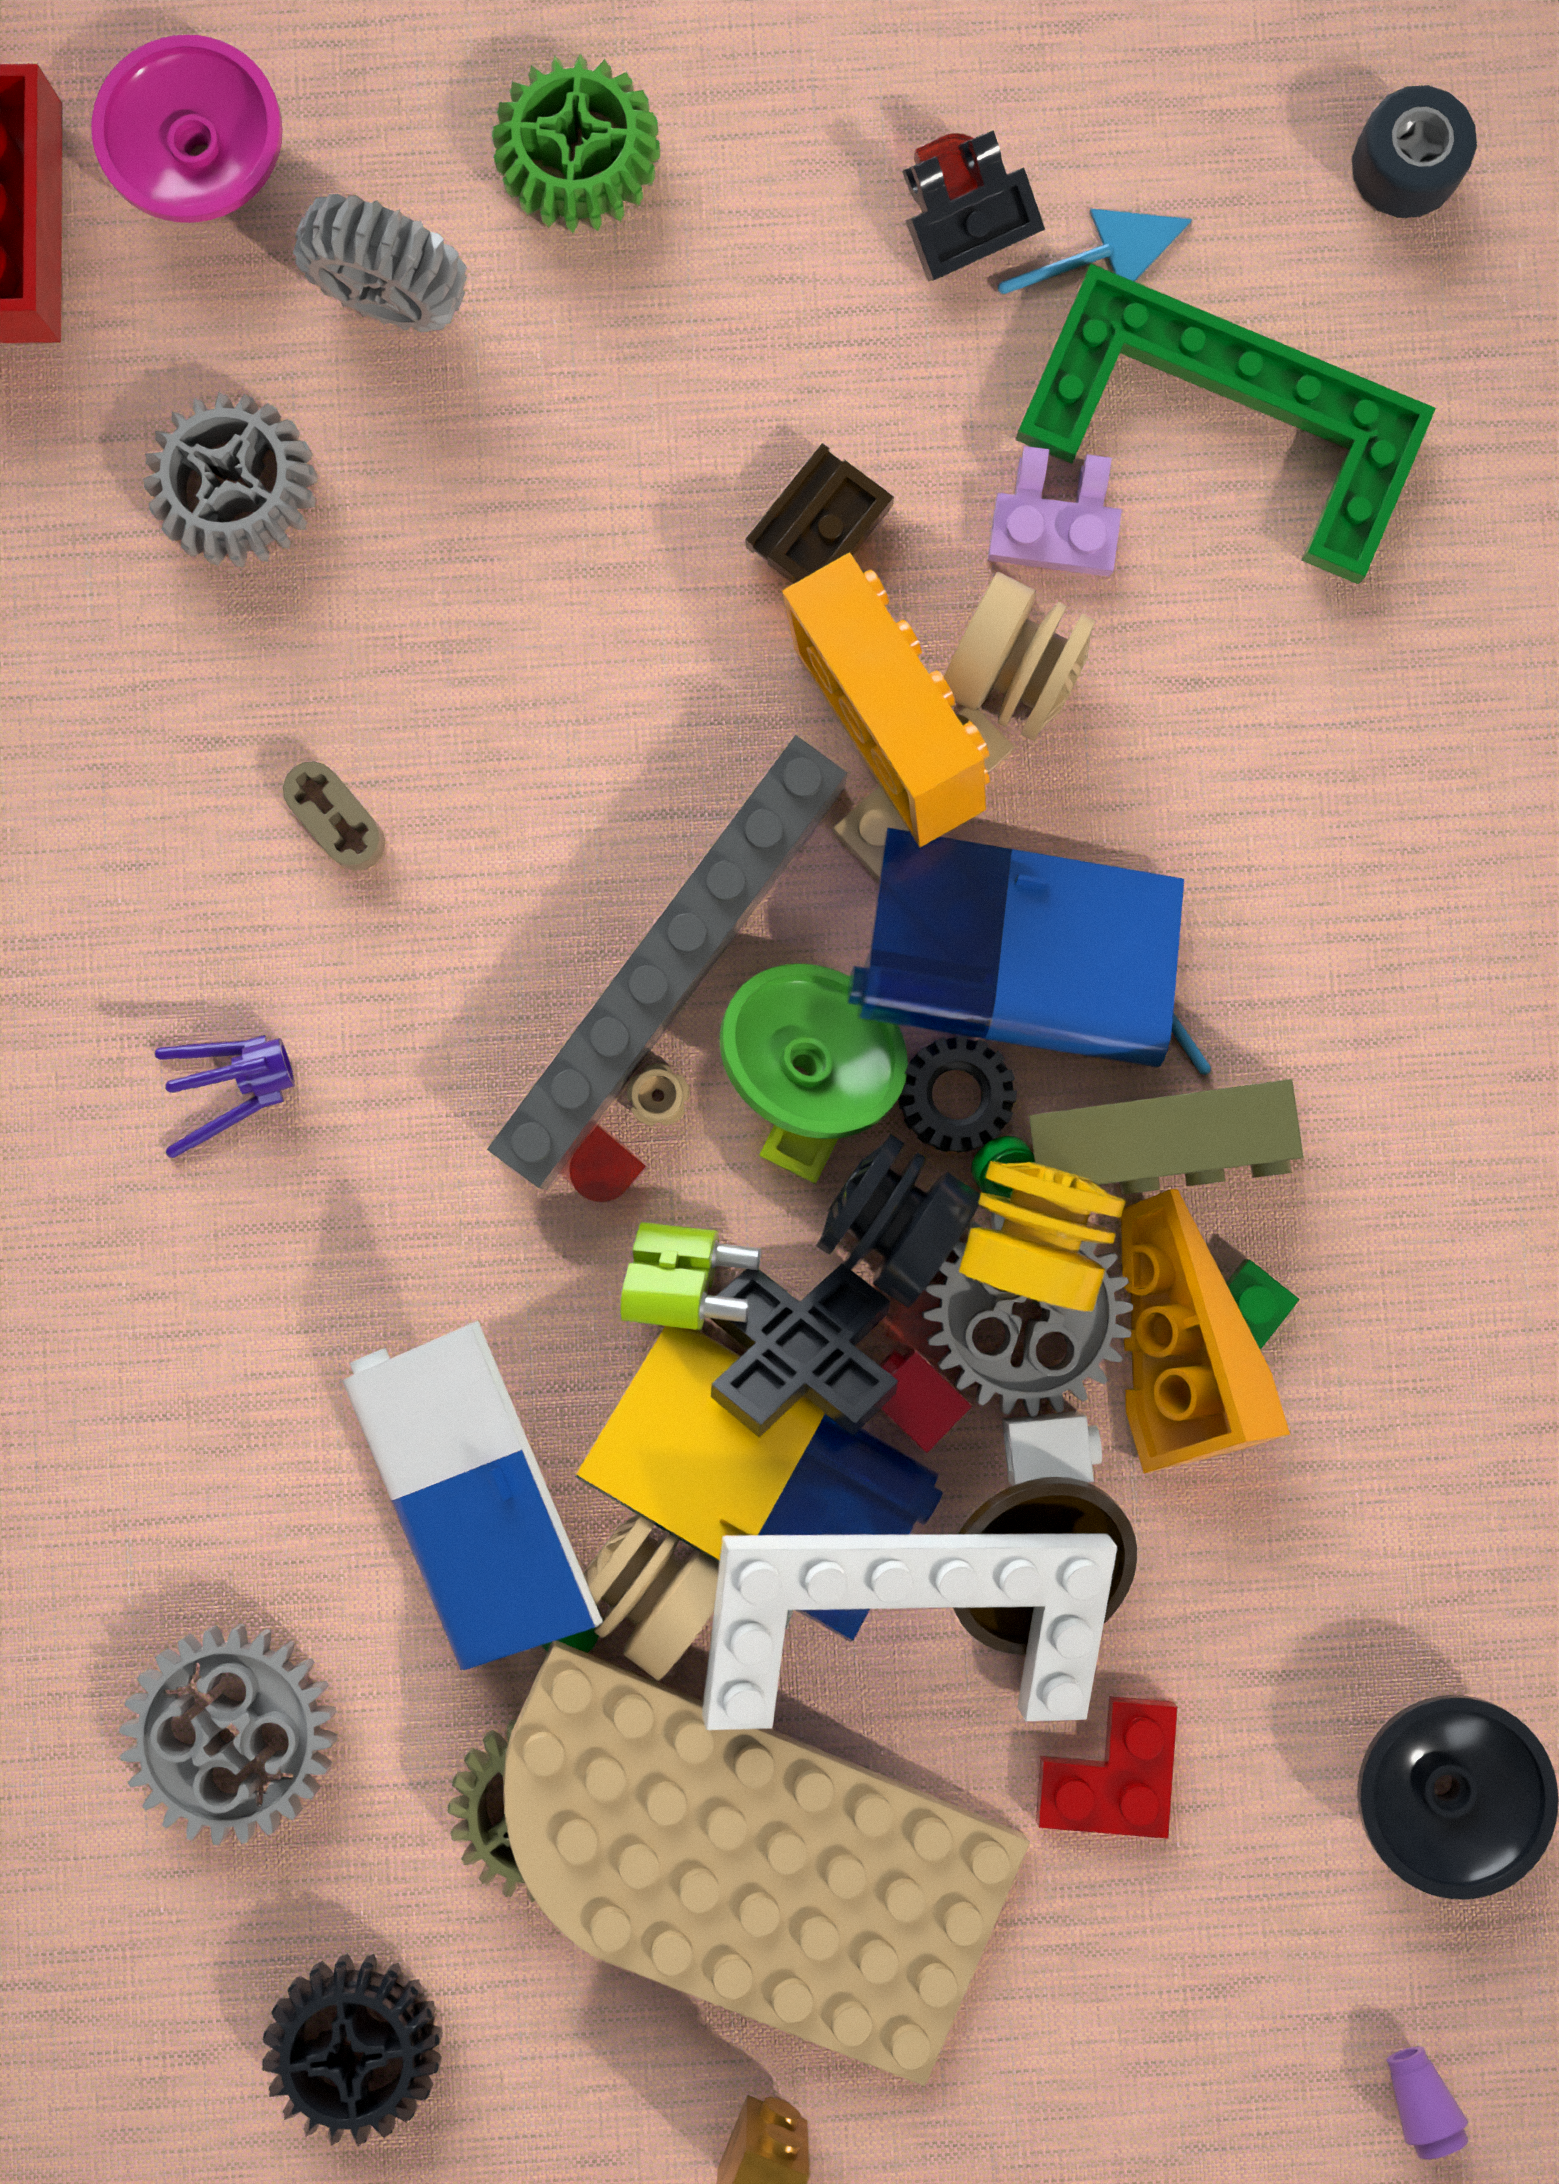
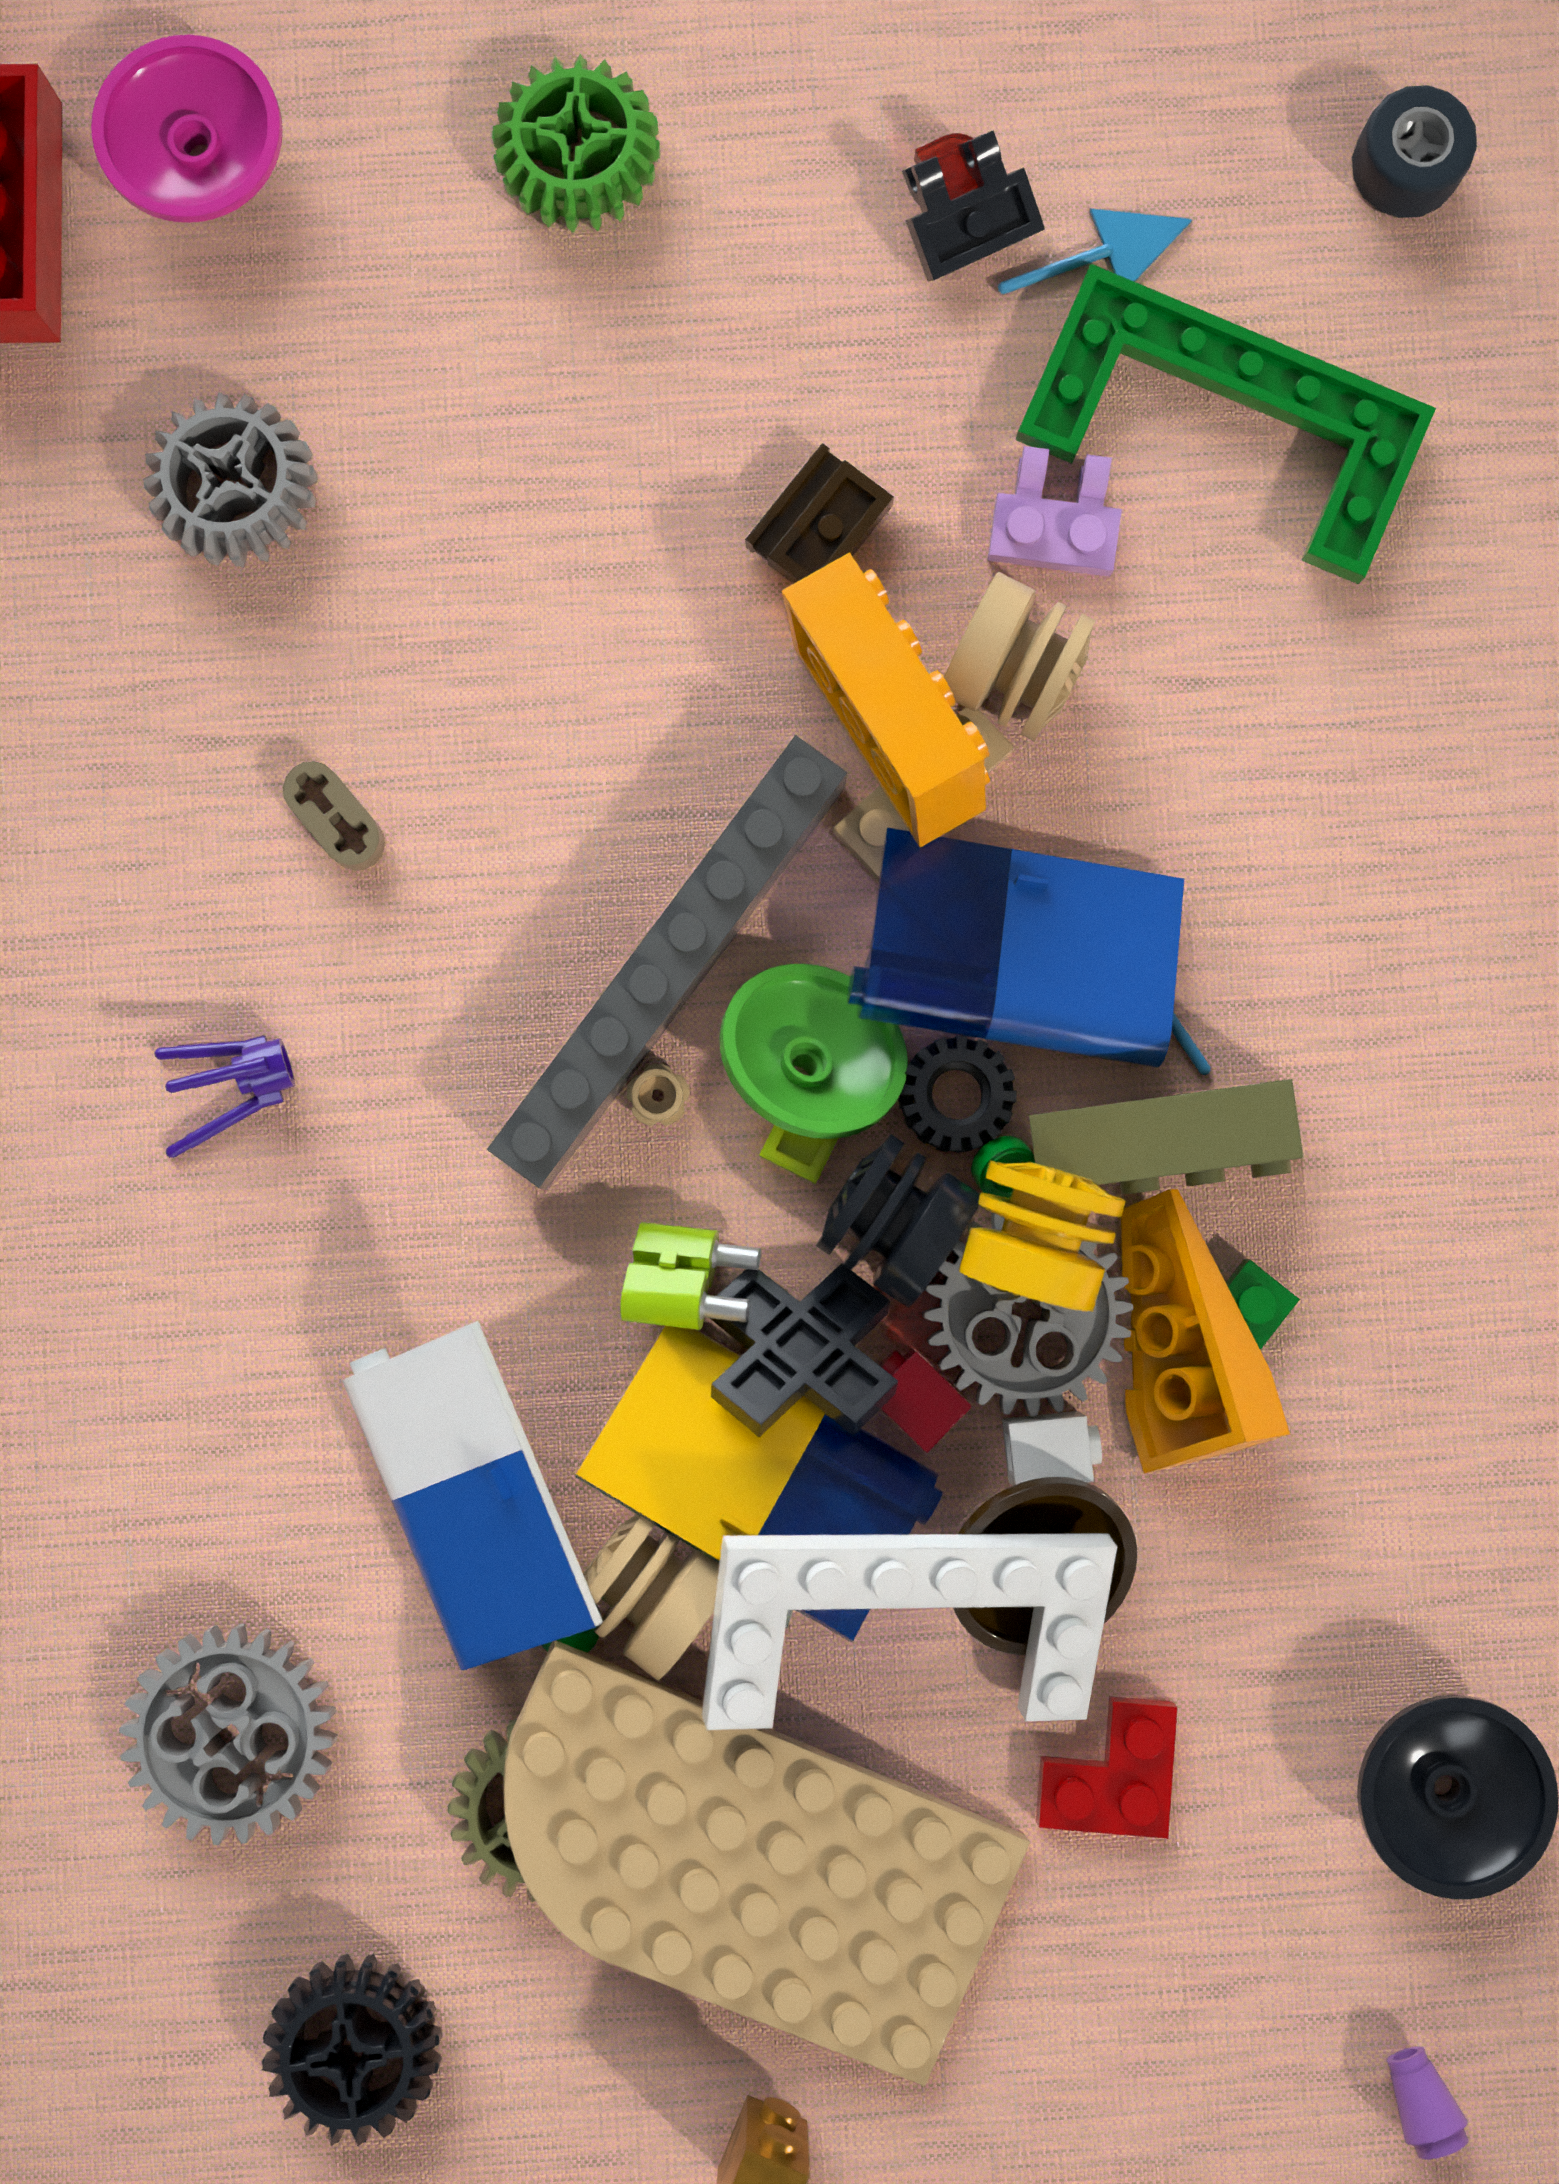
light grey gear [293,194,467,332] -> none
clear red tile [569,1126,647,1202] -> none

